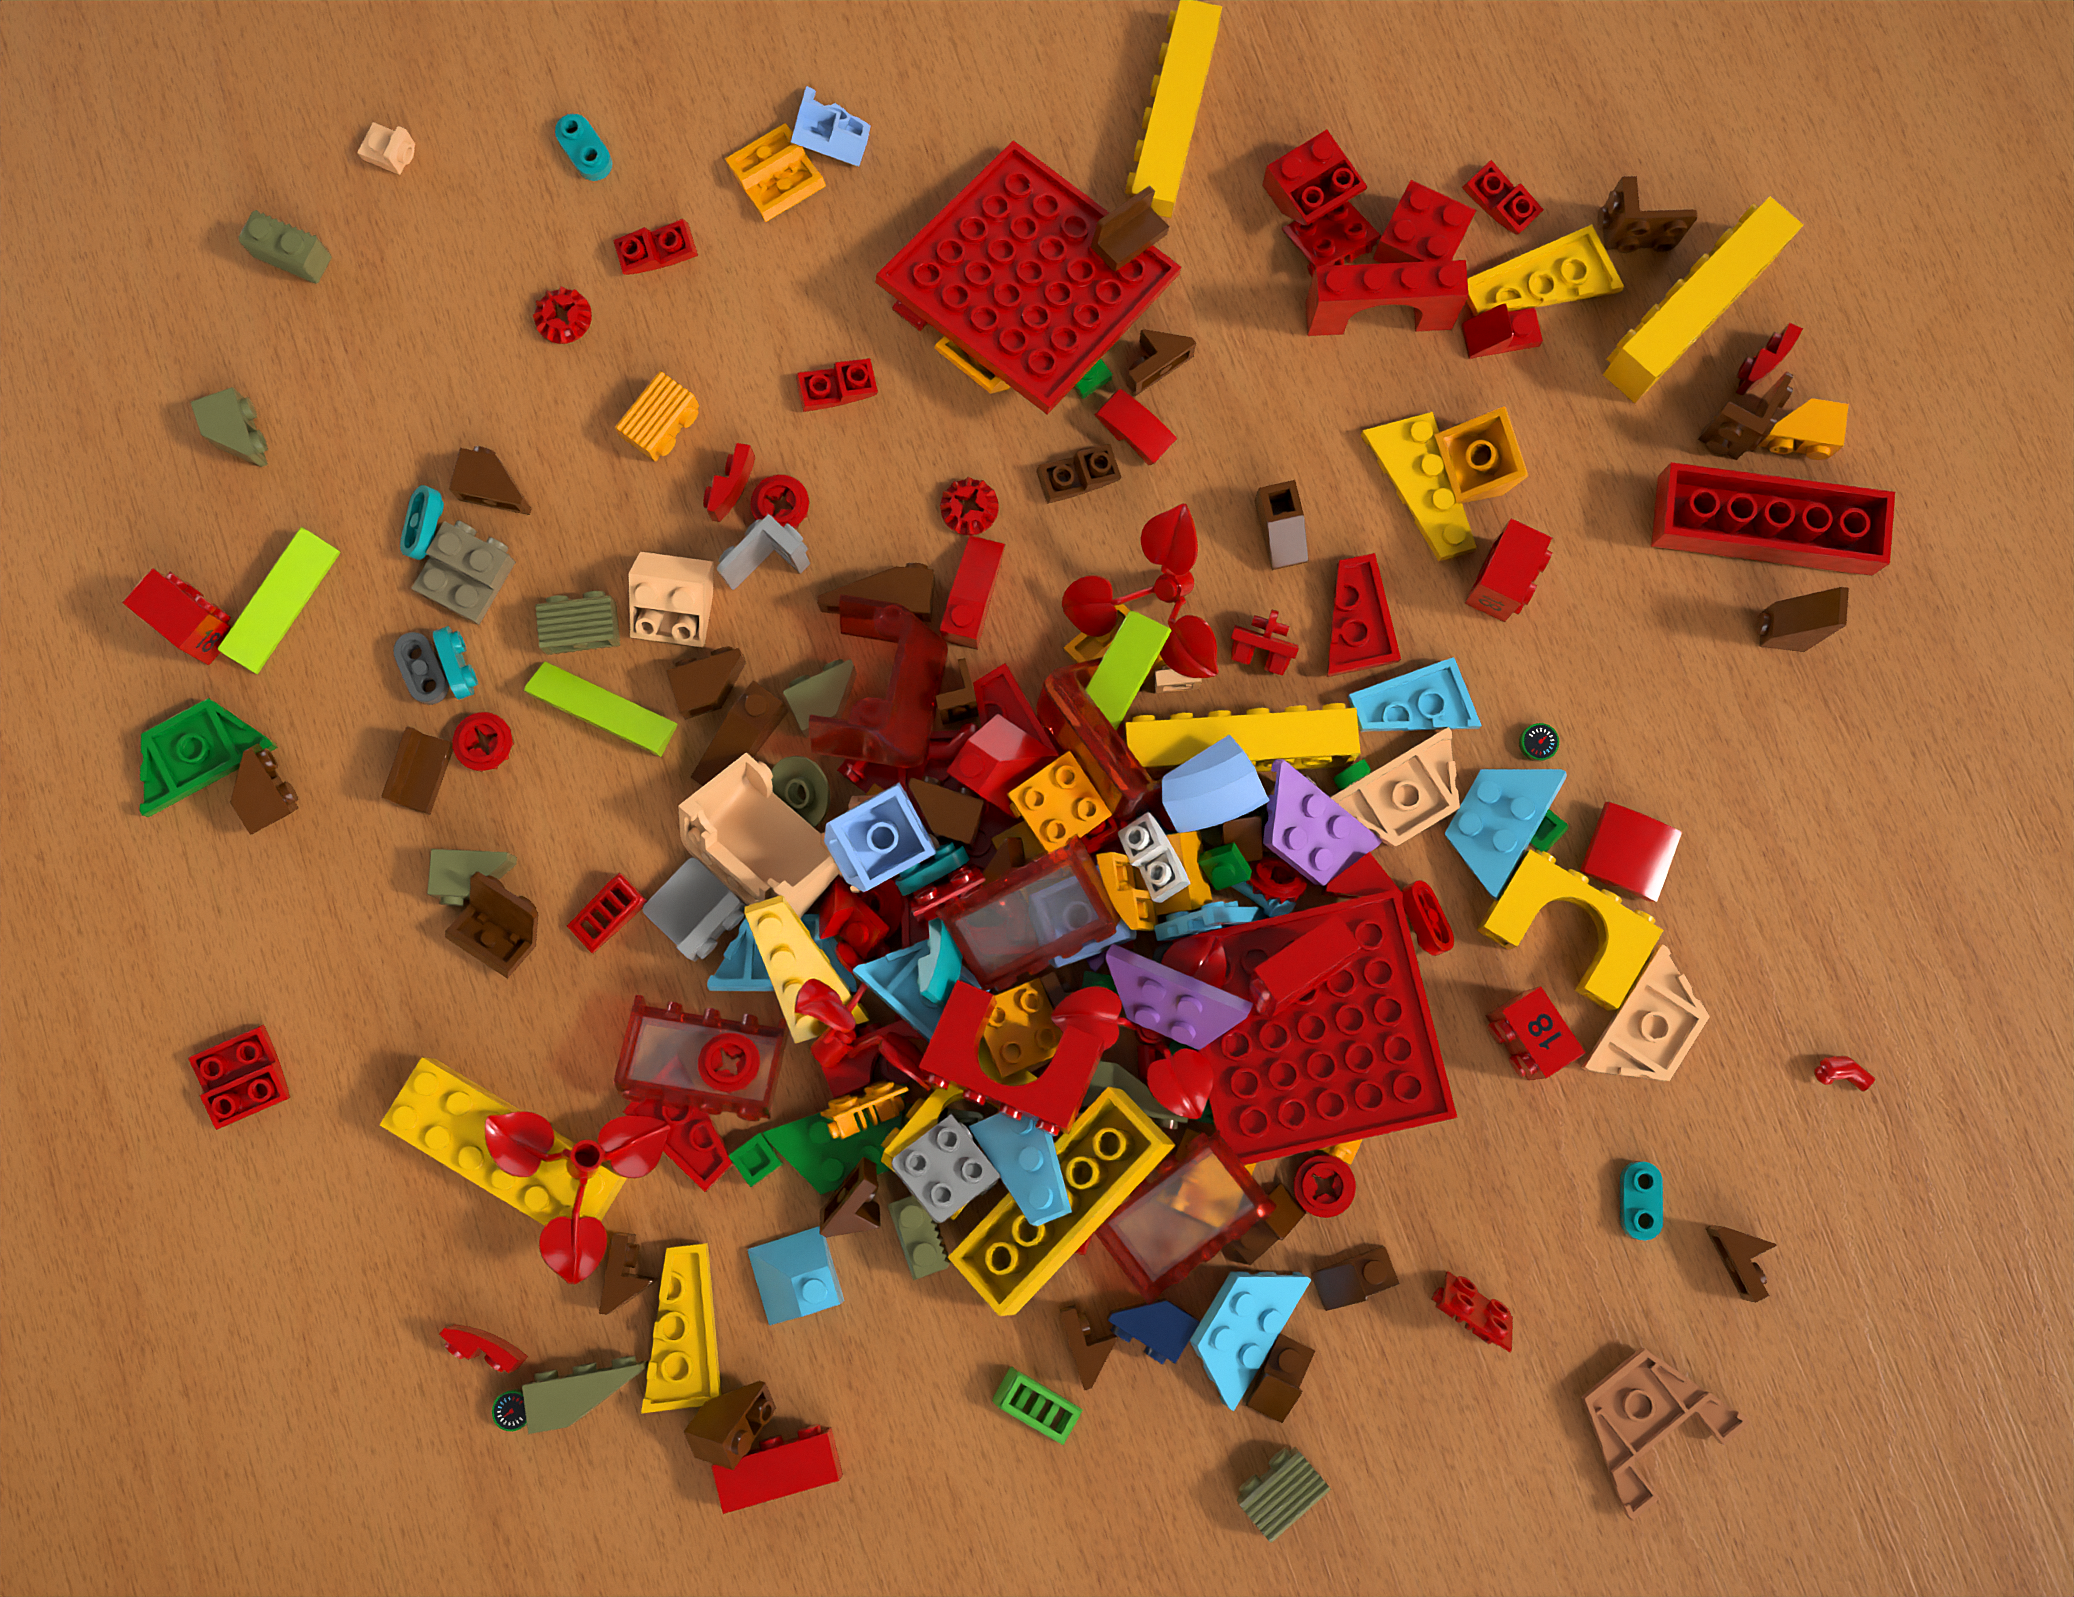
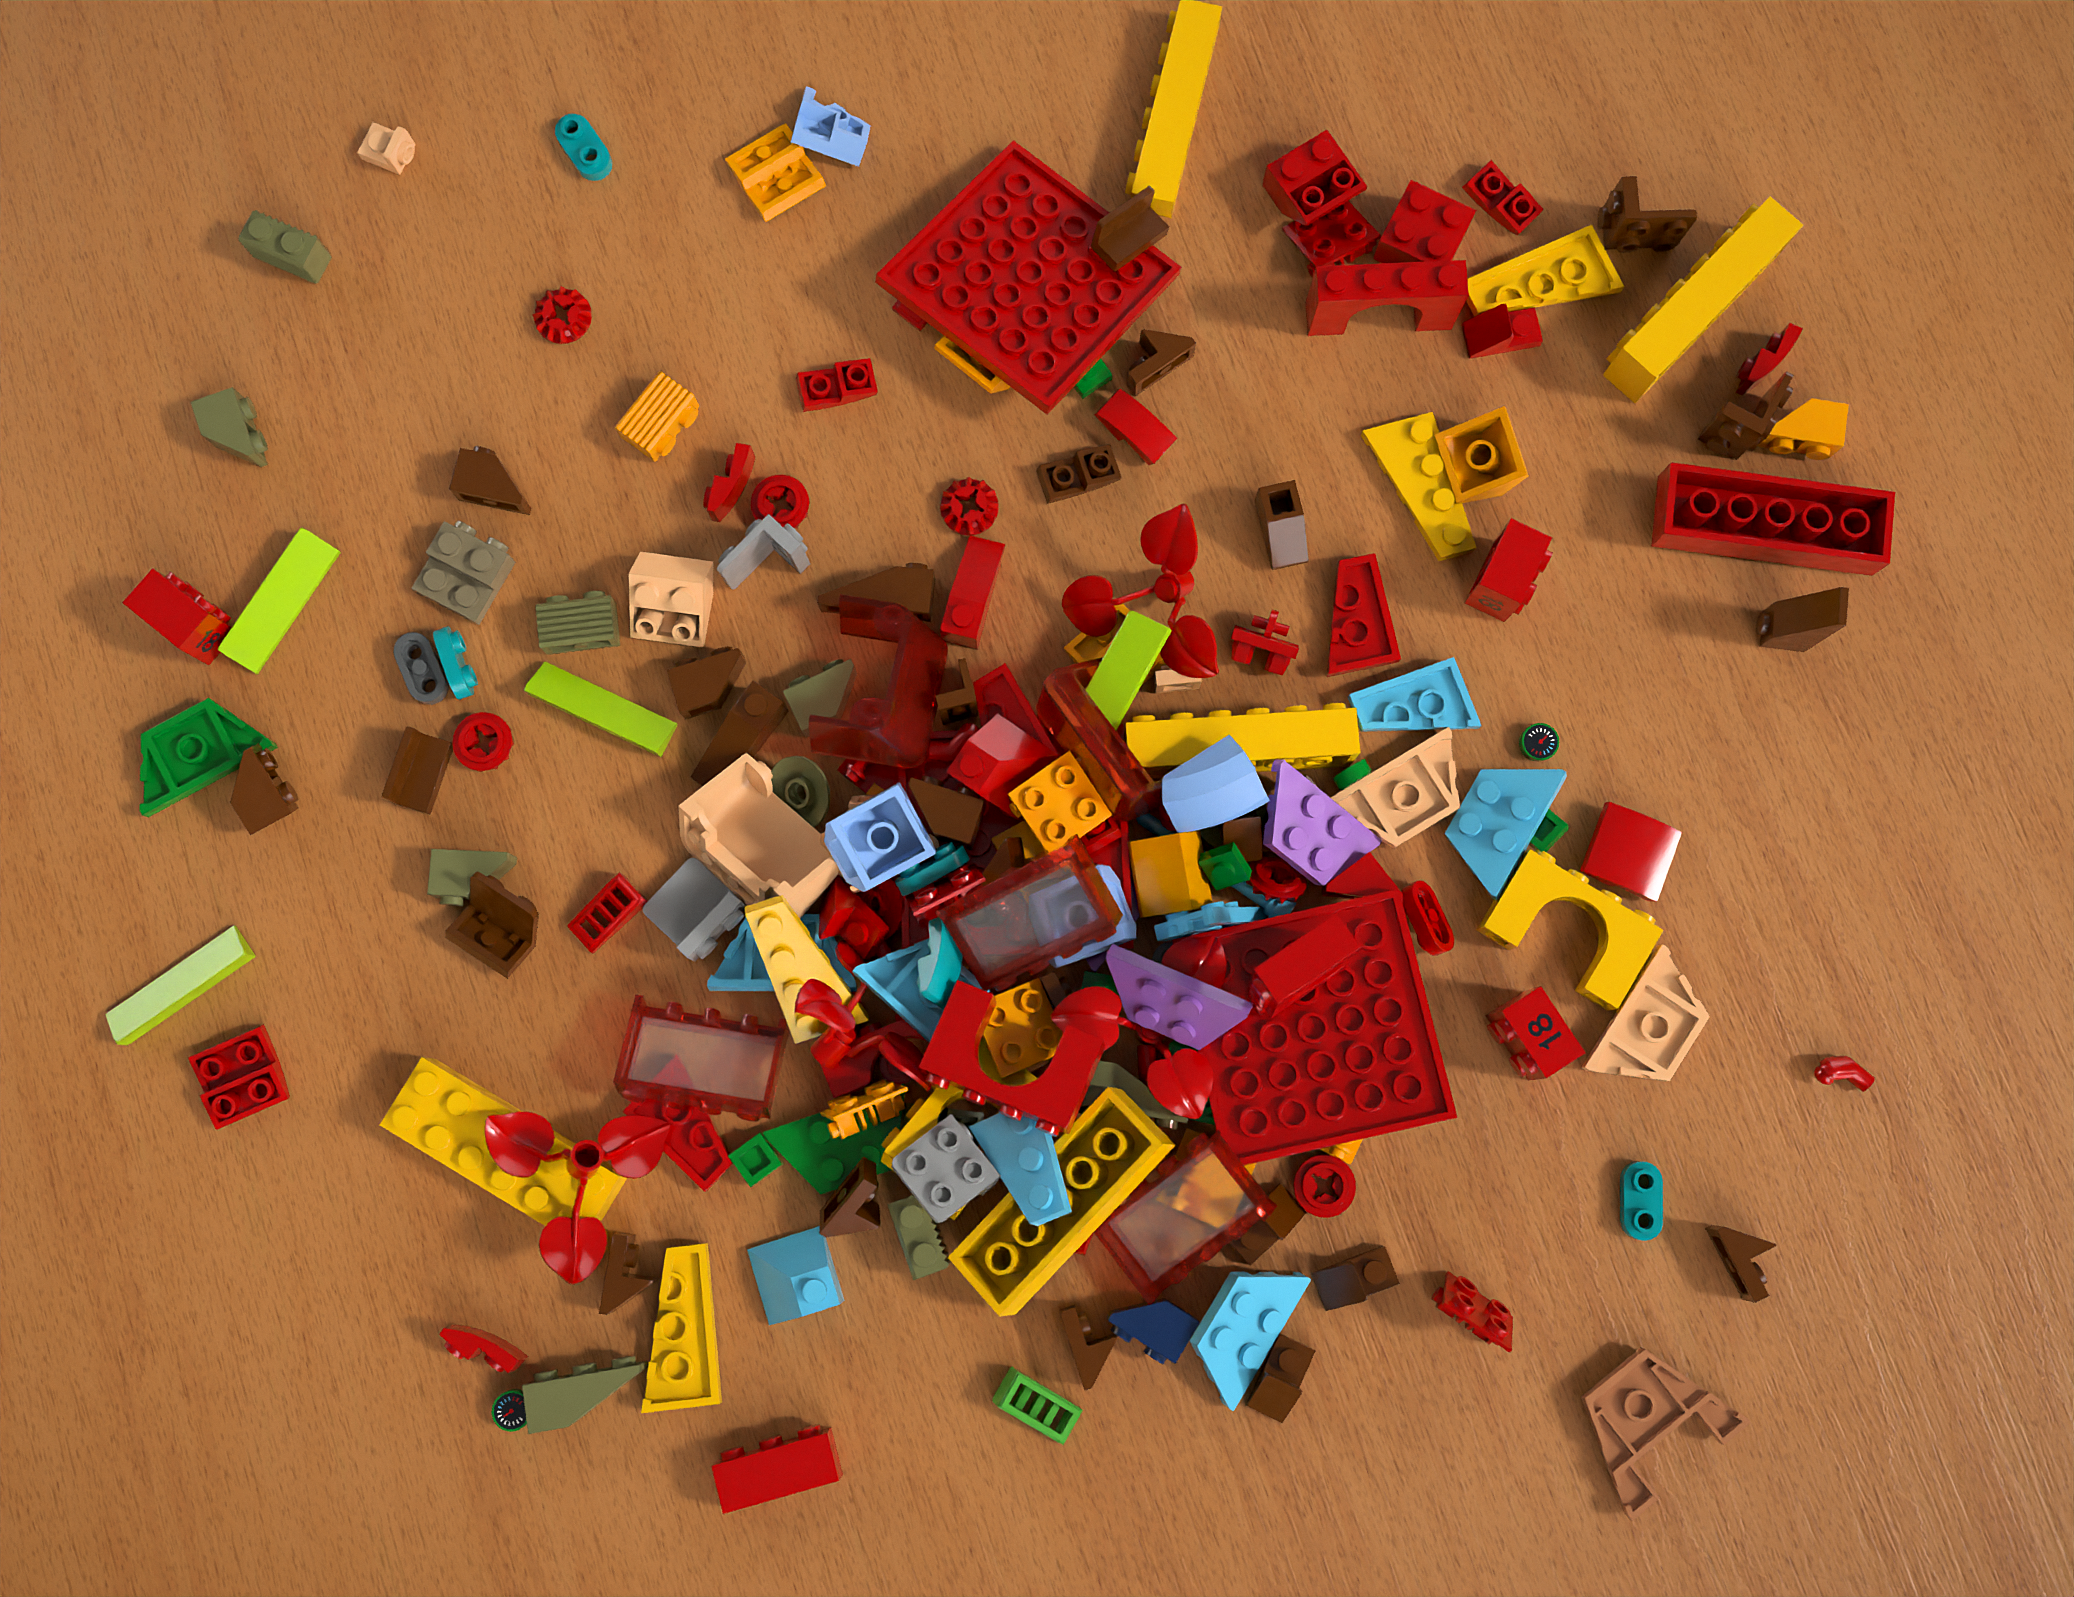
teal plate [400,485,444,560] -> none
red slope [613,219,698,275] -> none
reddish brown slope [684,1381,776,1470] -> none
red gear [698,1033,761,1095] -> none
light orange slope [1097,852,1158,931] -> none
white slope [1117,812,1191,903] -> none
olive brick [1236,1446,1331,1543] -> none
none -> lime slope [105,926,256,1046]

